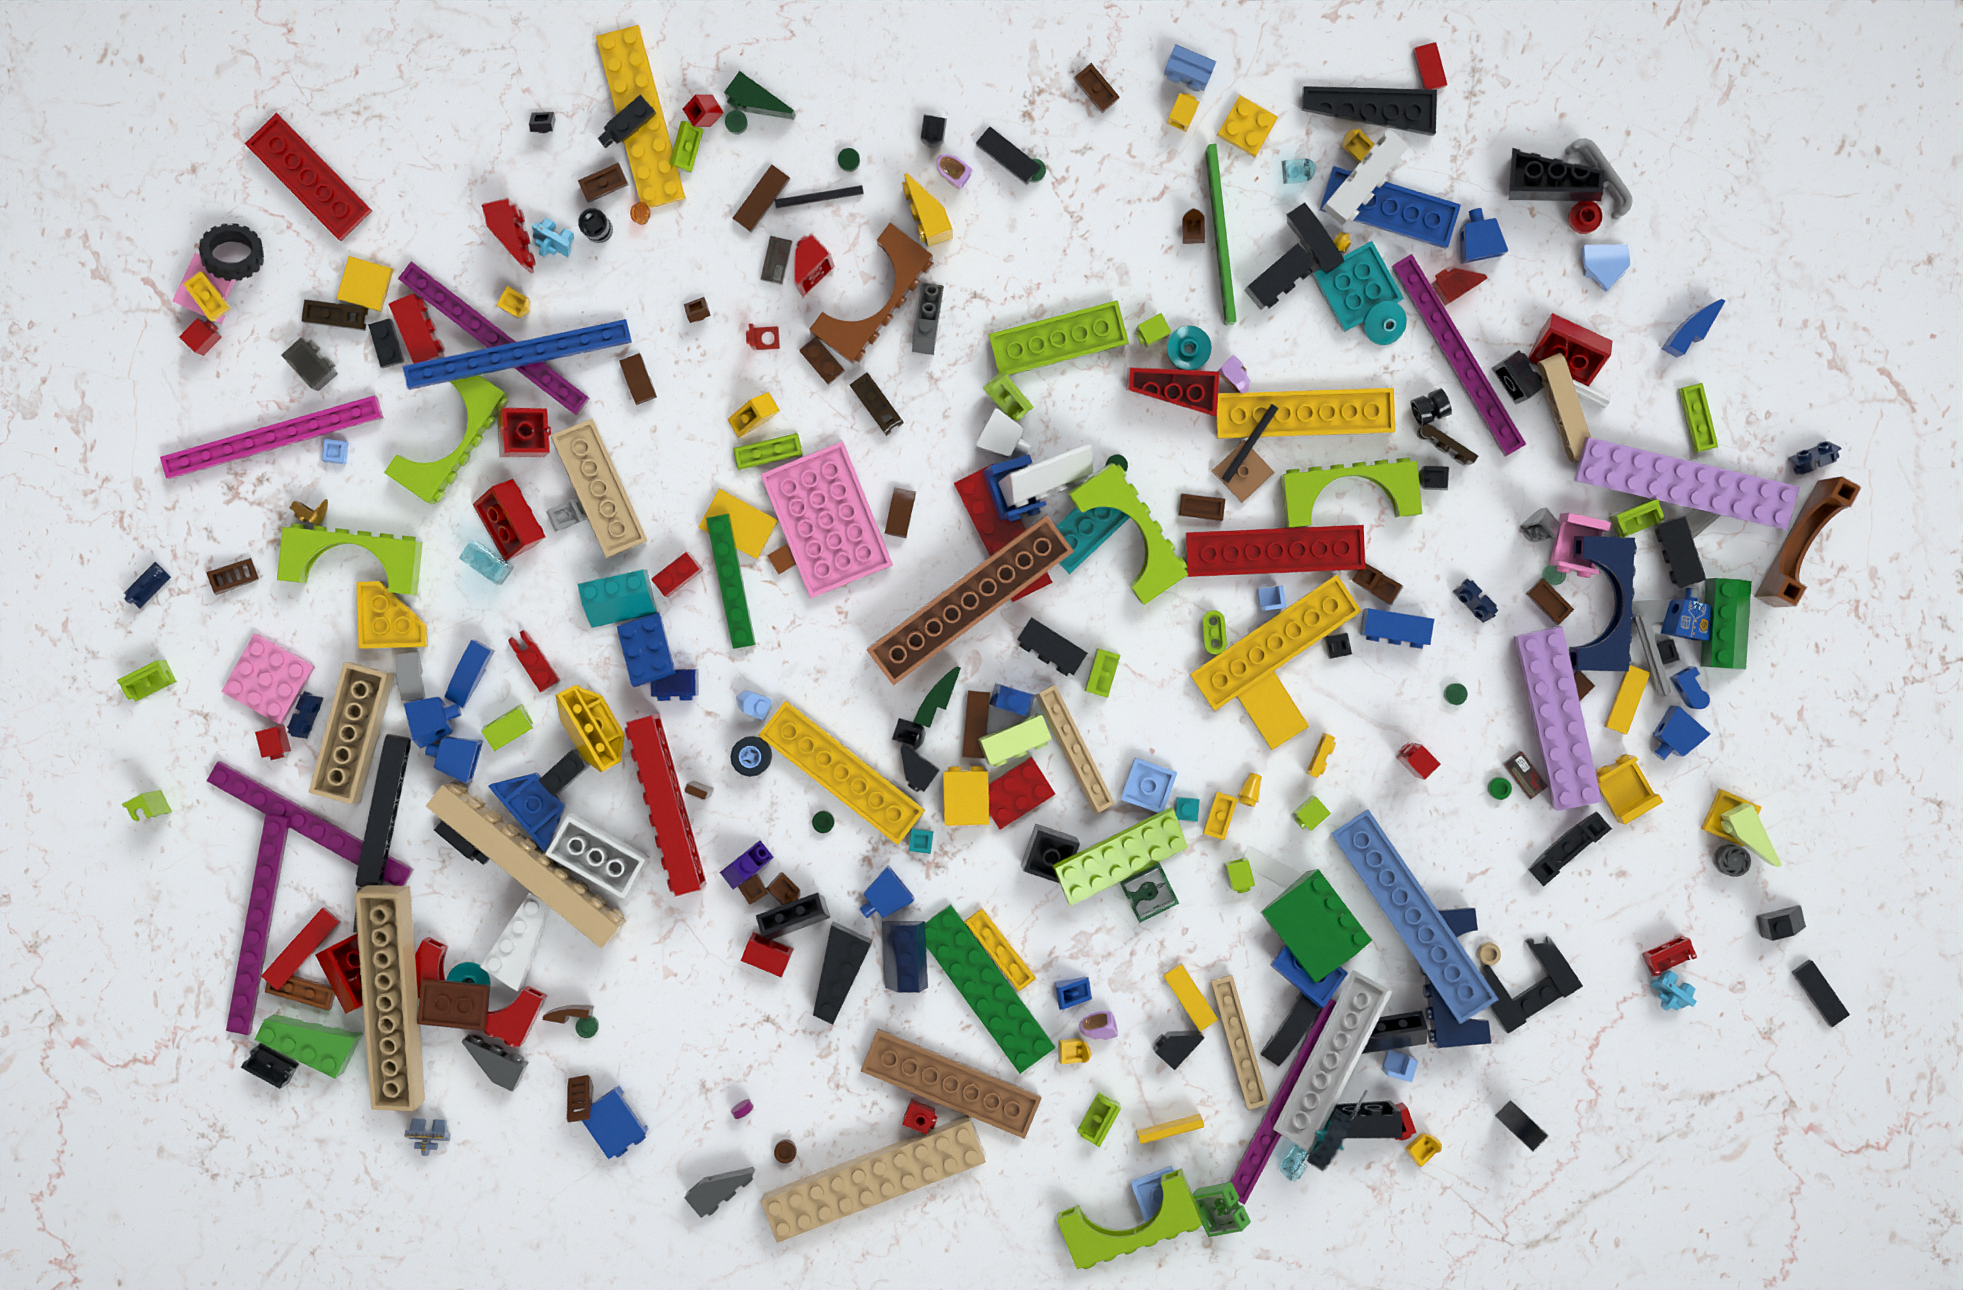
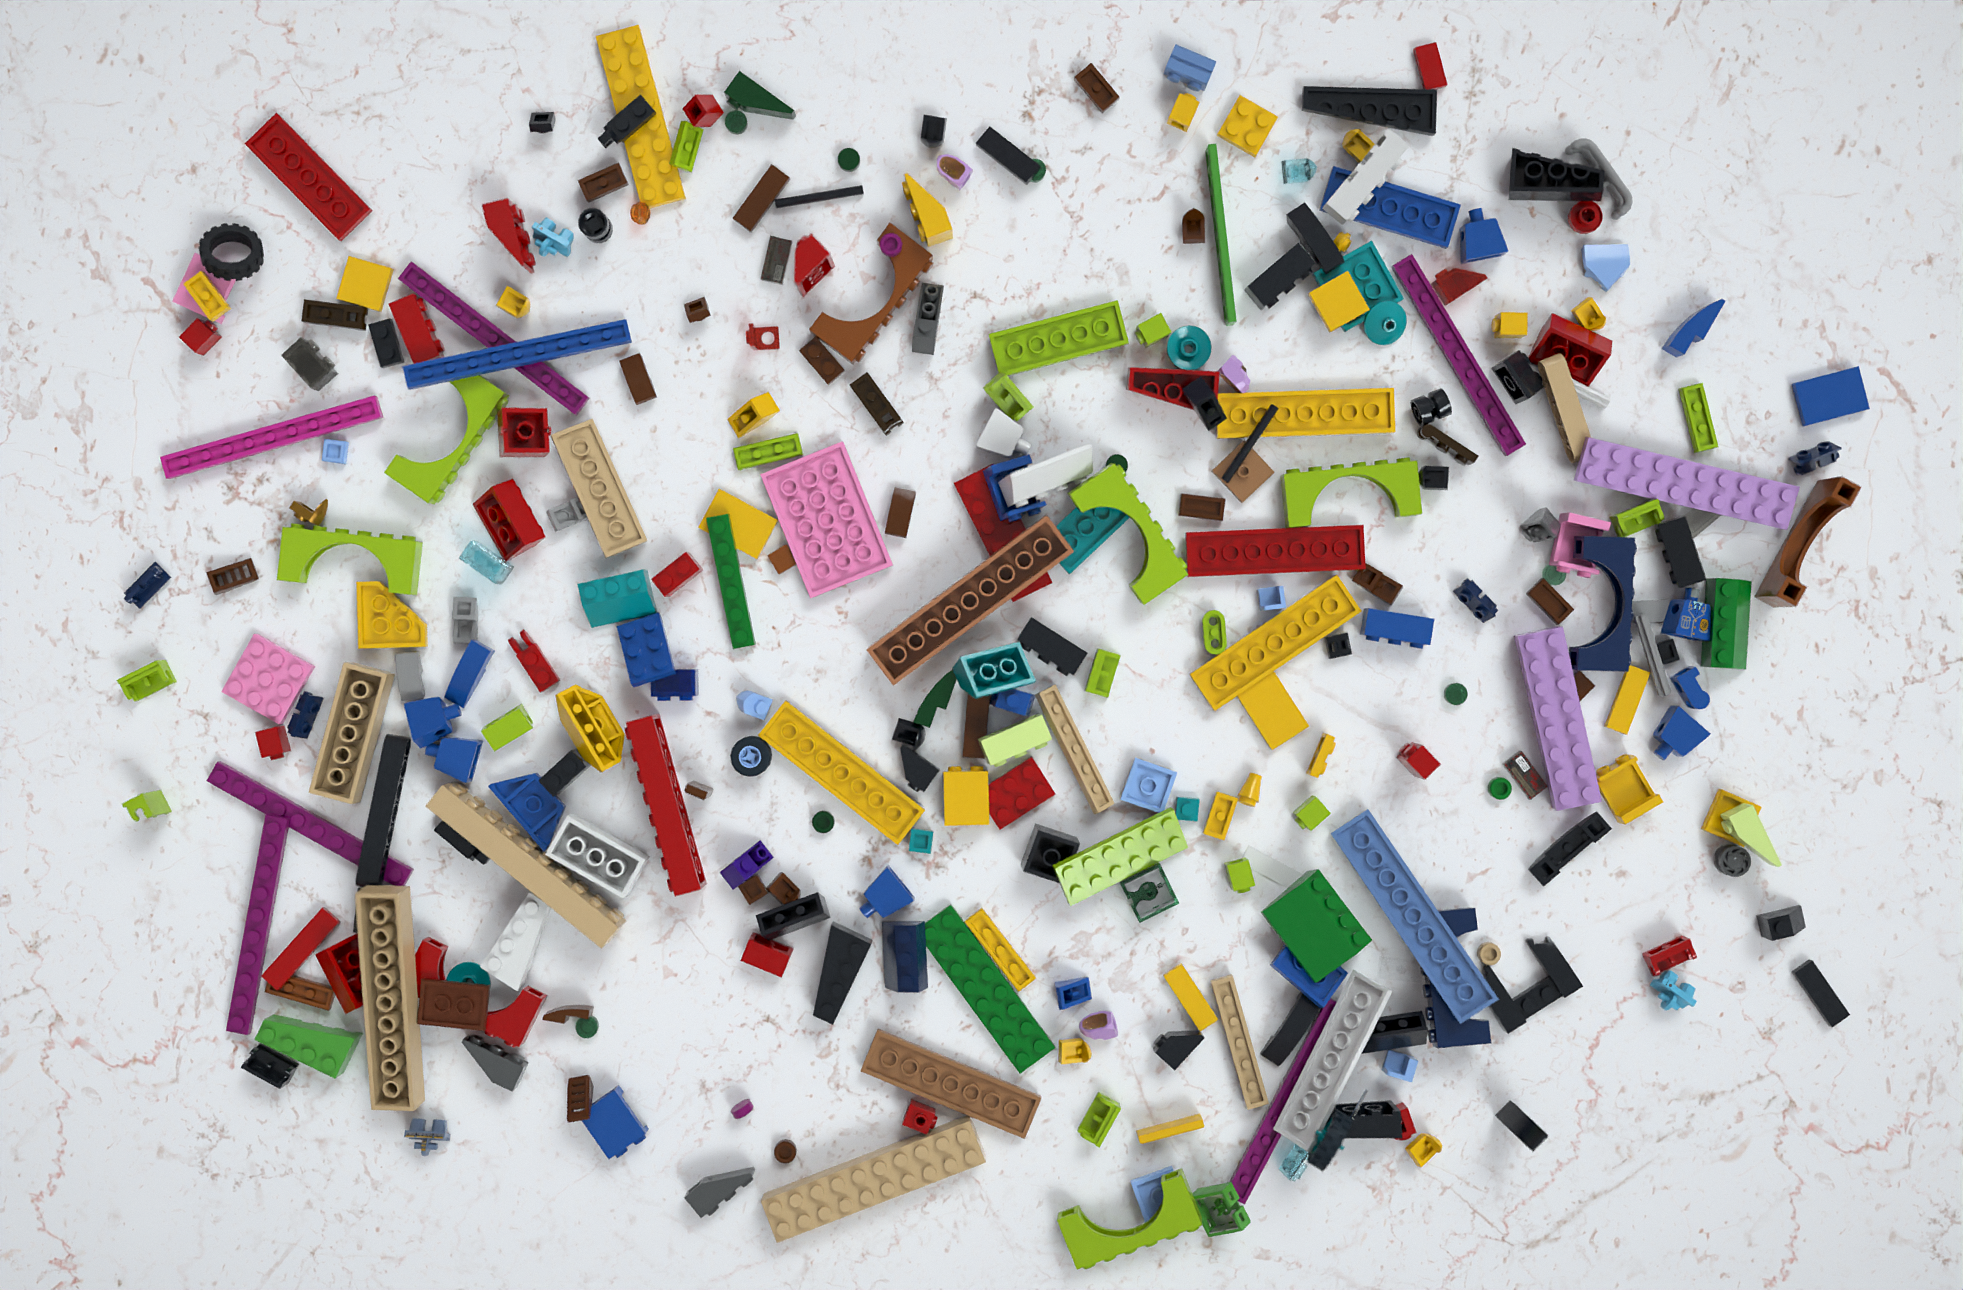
none -> light grey slope [452,597,478,644]
none -> magenta tile [880,233,902,257]
none -> teal slope [952,642,1036,699]
none -> black slope [1182,376,1227,431]
none -> yellow tile [1308,271,1370,333]
none -> yellow brick [1491,312,1528,338]
none -> yellow plate [1571,297,1606,331]
none -> blue tile [1791,366,1870,427]

